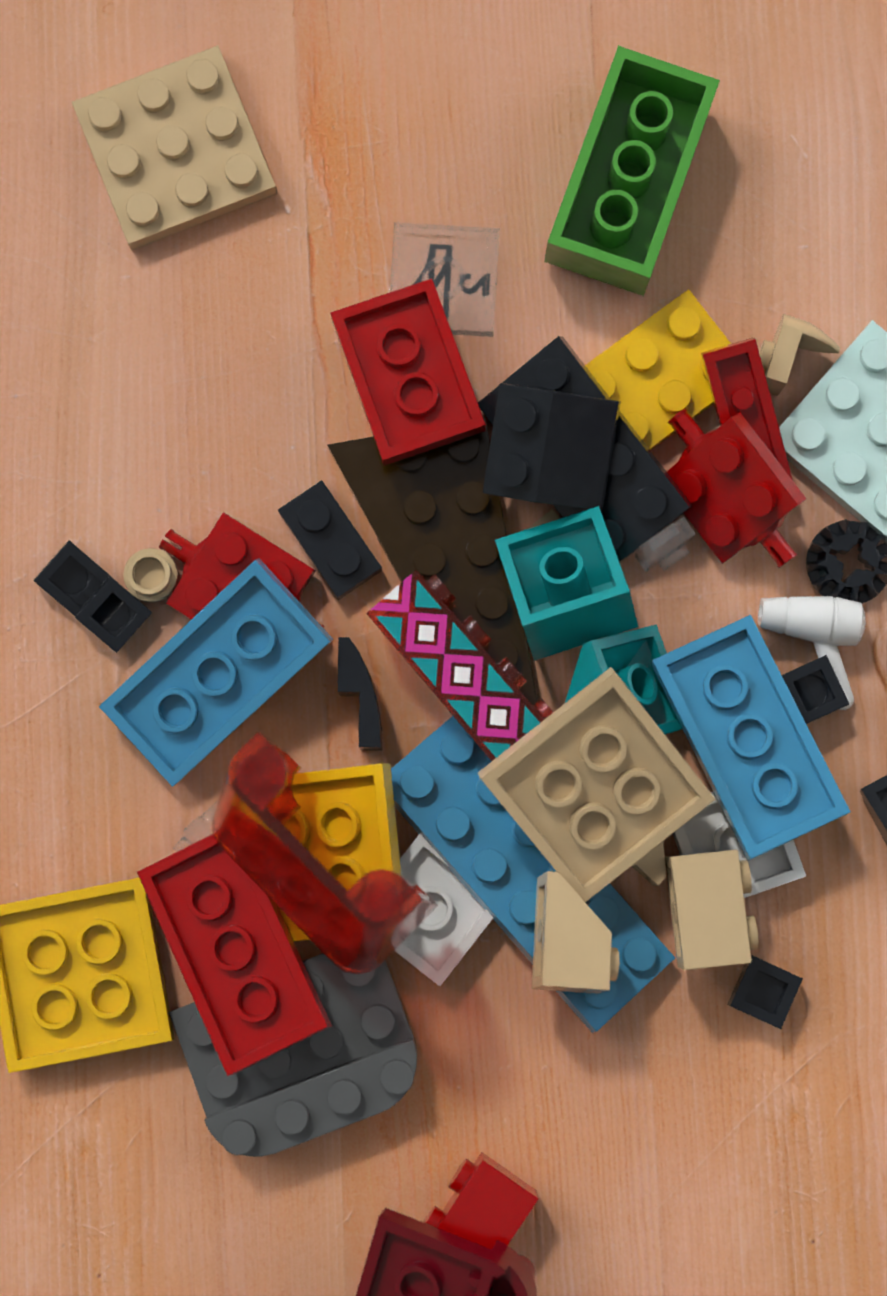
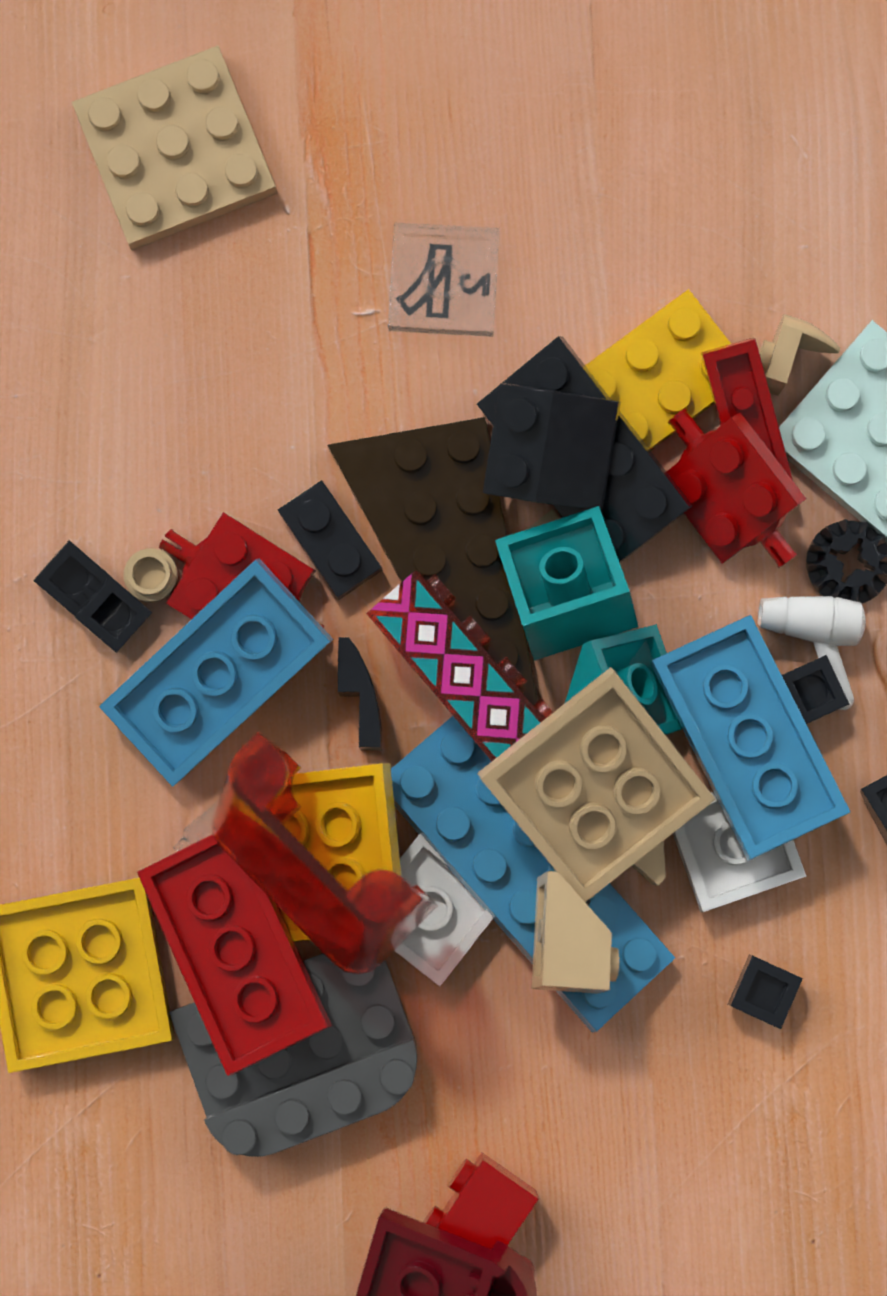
red plate [330,278,486,466] -> none
bright green brick [544,46,720,296] -> none
clear plate [634,516,696,572] -> none
tan brick [665,850,759,970] -> none

